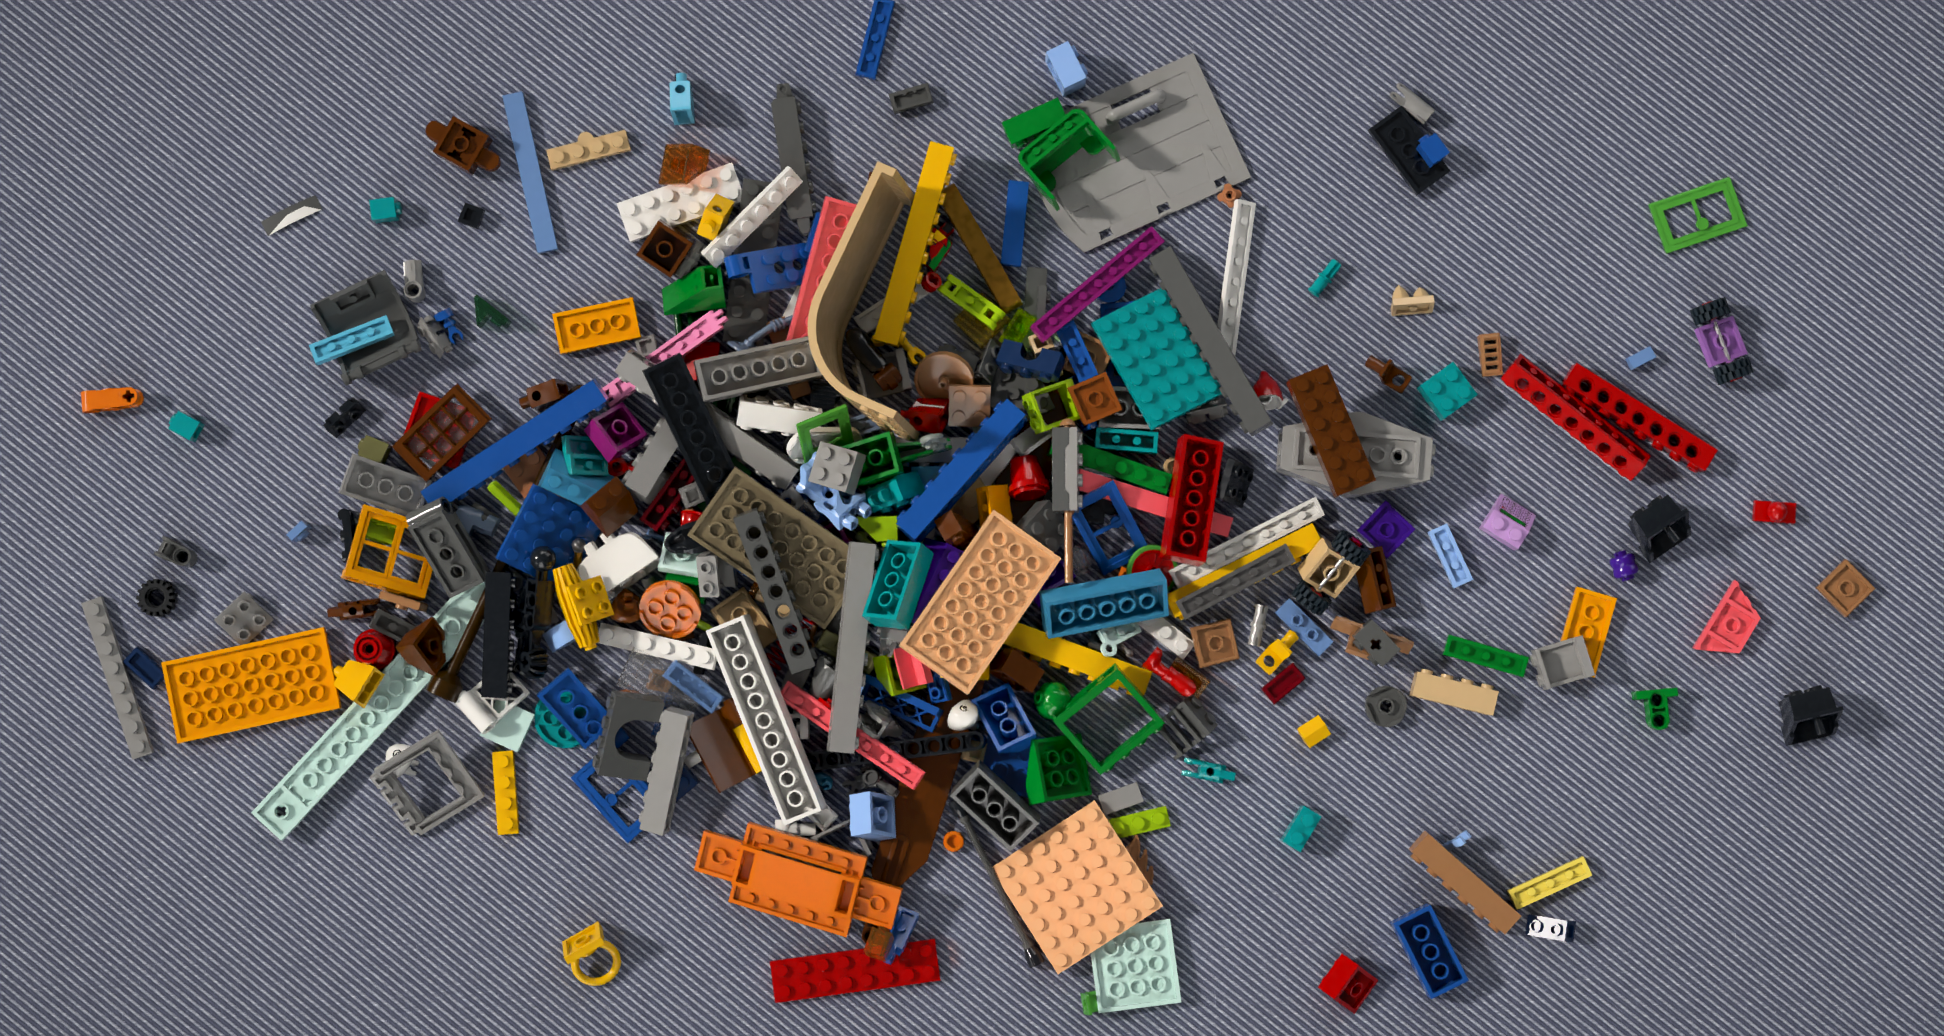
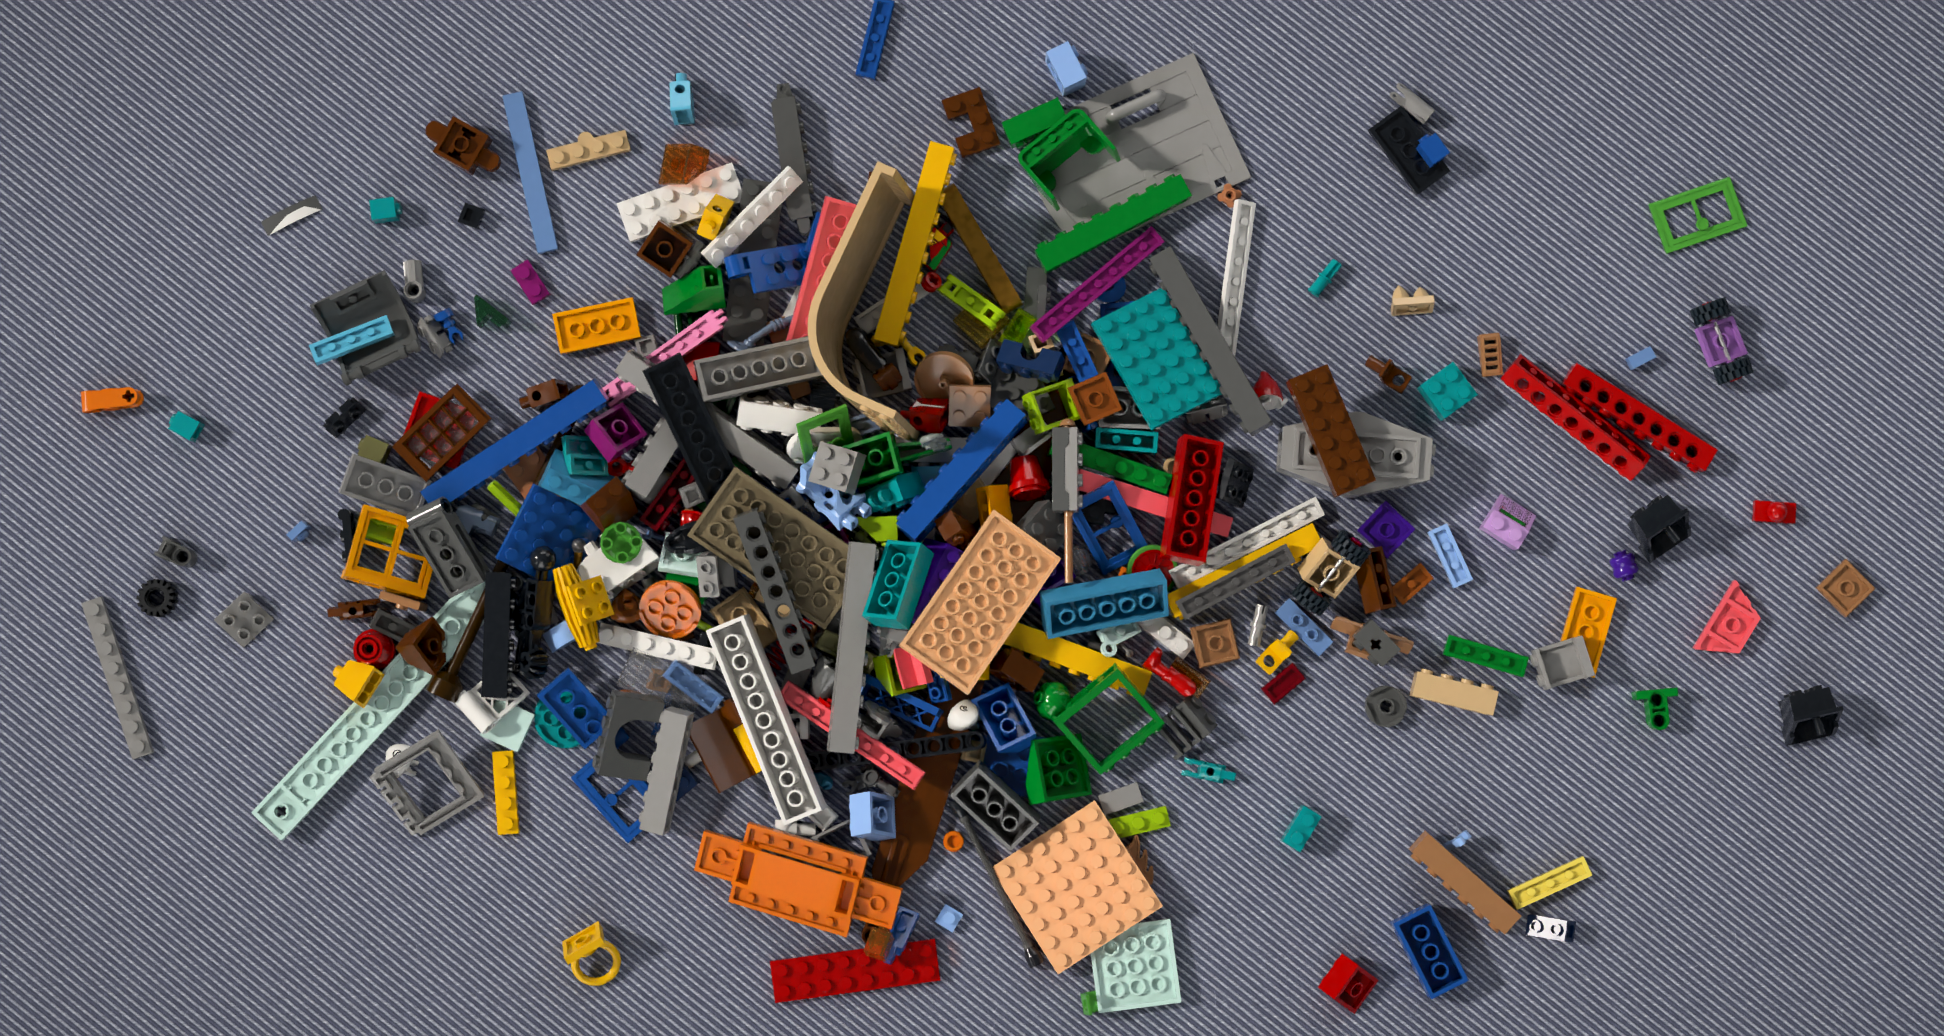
dark blue tile [123,646,164,690] -> none
light orange plate [161,627,342,744] -> none
dark grey plate [889,83,934,115] -> none
blue slope [1001,180,1029,267] -> none
yellow piece [1297,715,1331,748] -> none
none -> magenta plate [510,259,551,306]
none -> bright green dish [600,522,642,564]
none -> light blue plate [935,903,963,933]
none -> reddish brown plate [941,87,1000,159]
none -> green brick [1034,174,1192,274]
none -> dark orange plate [1392,563,1434,605]

